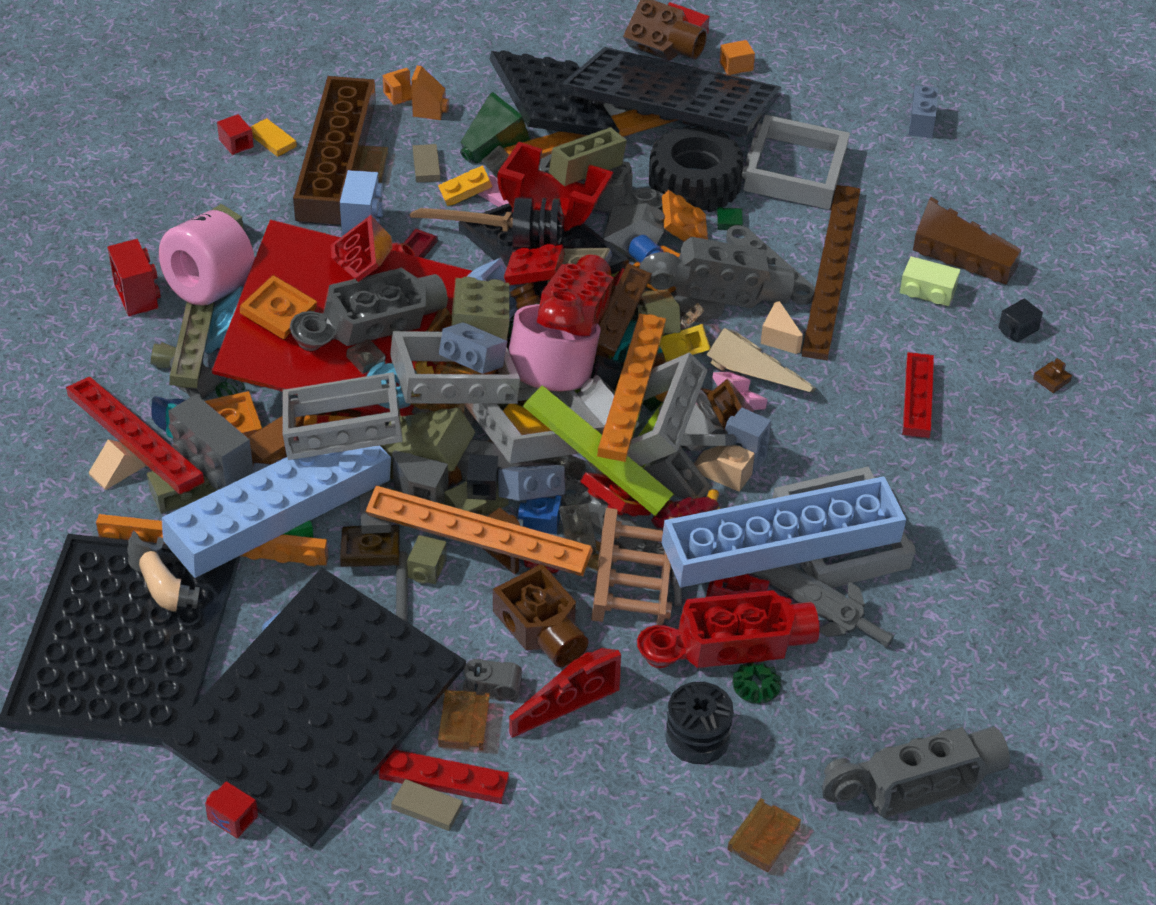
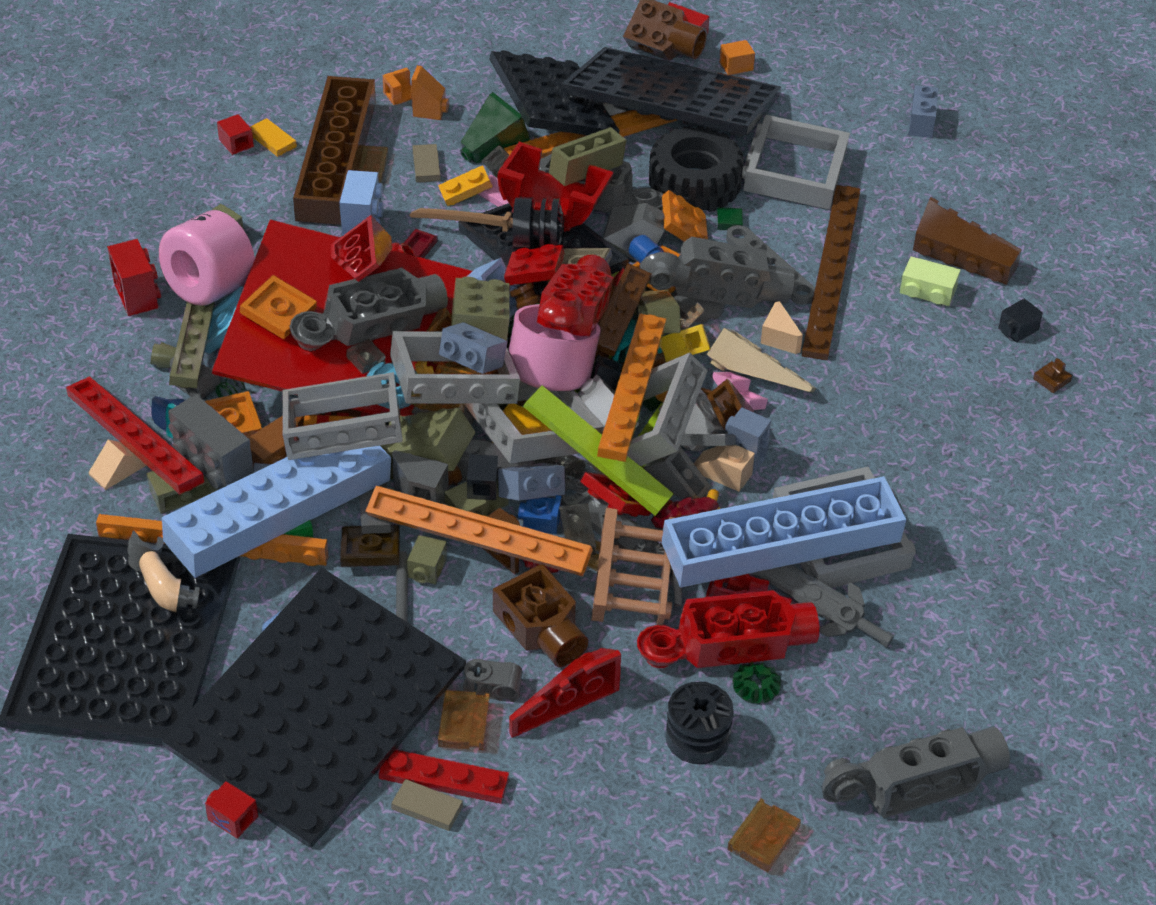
red plate [902,352,934,438] -> none

